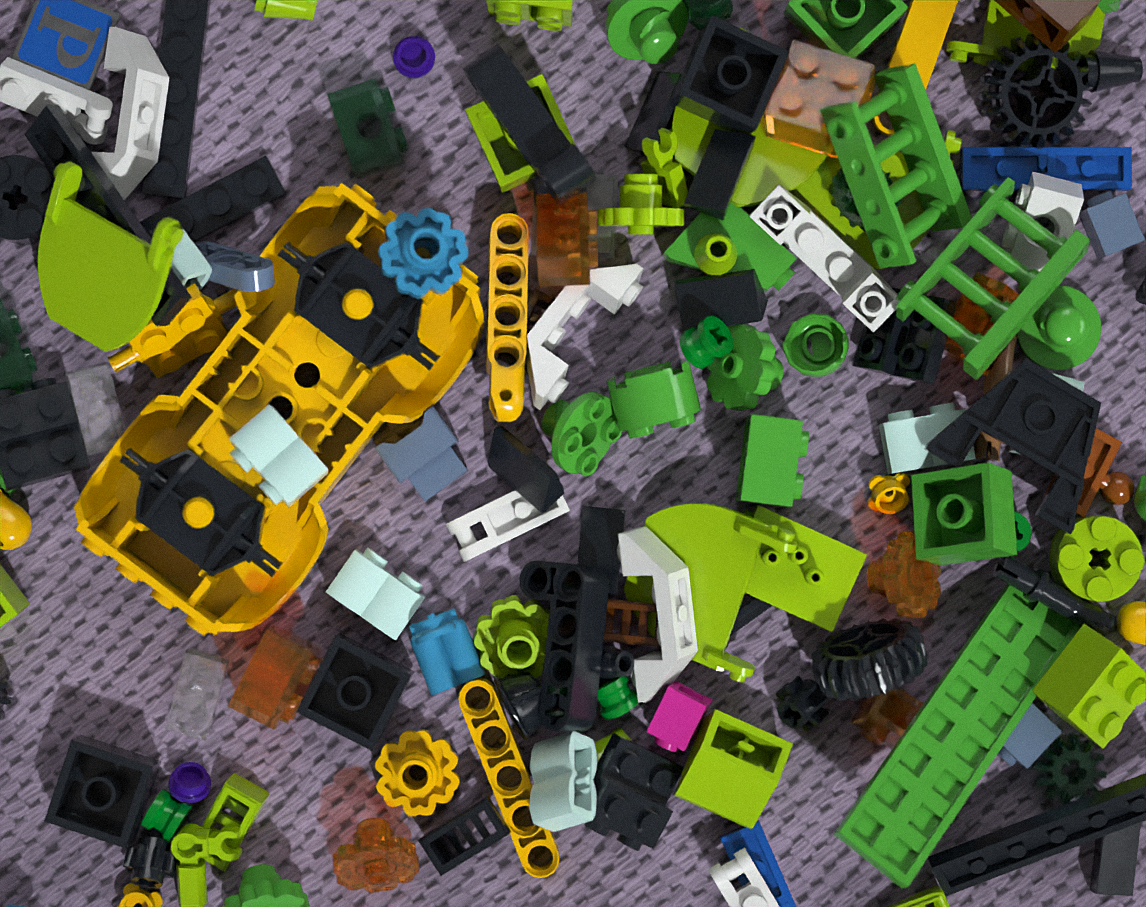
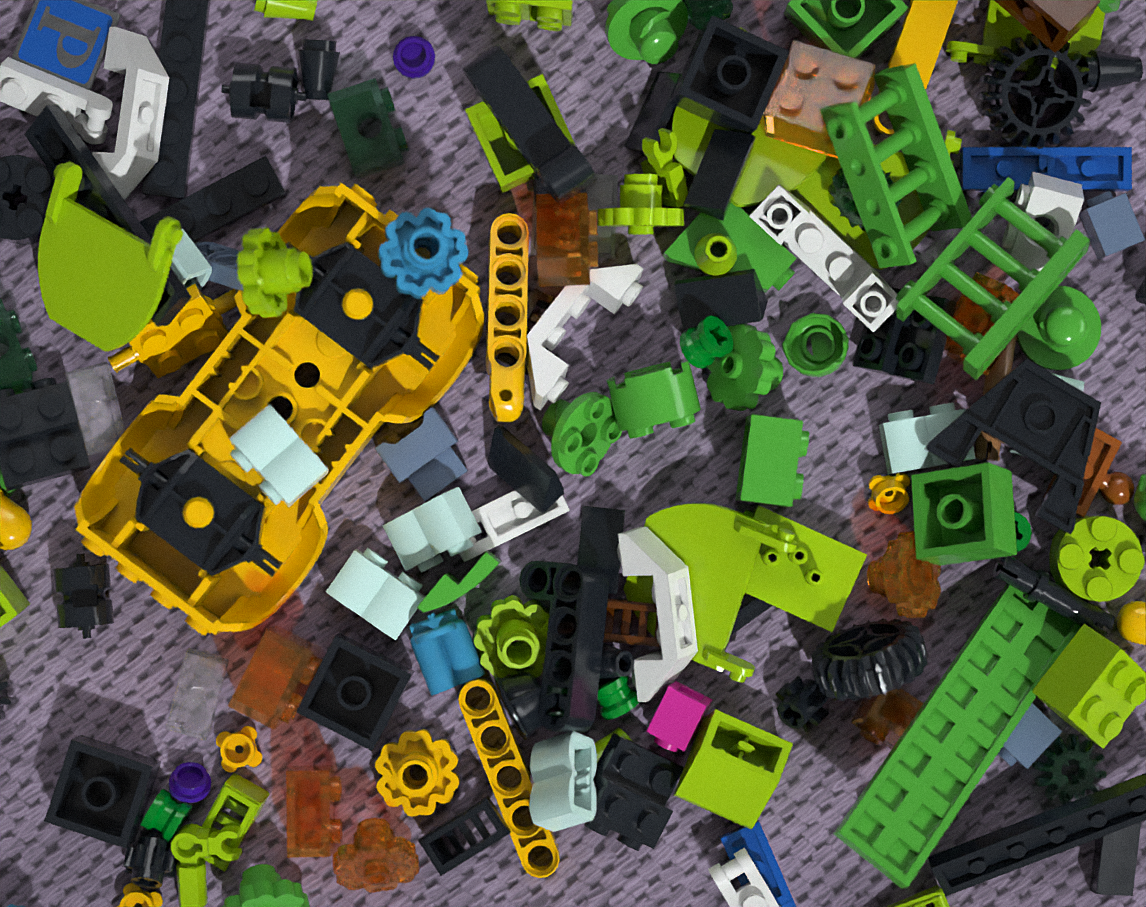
none -> black wheel [53,553,114,639]
none -> yellow plate [216,726,263,772]
none -> black wheel [221,62,307,123]
none -> lime plant [237,228,313,318]
none -> clear orange brick [286,765,343,858]
none -> black cone [298,39,340,100]
none -> light aqua brick [383,486,482,573]
none -> bright green slope [417,551,501,613]

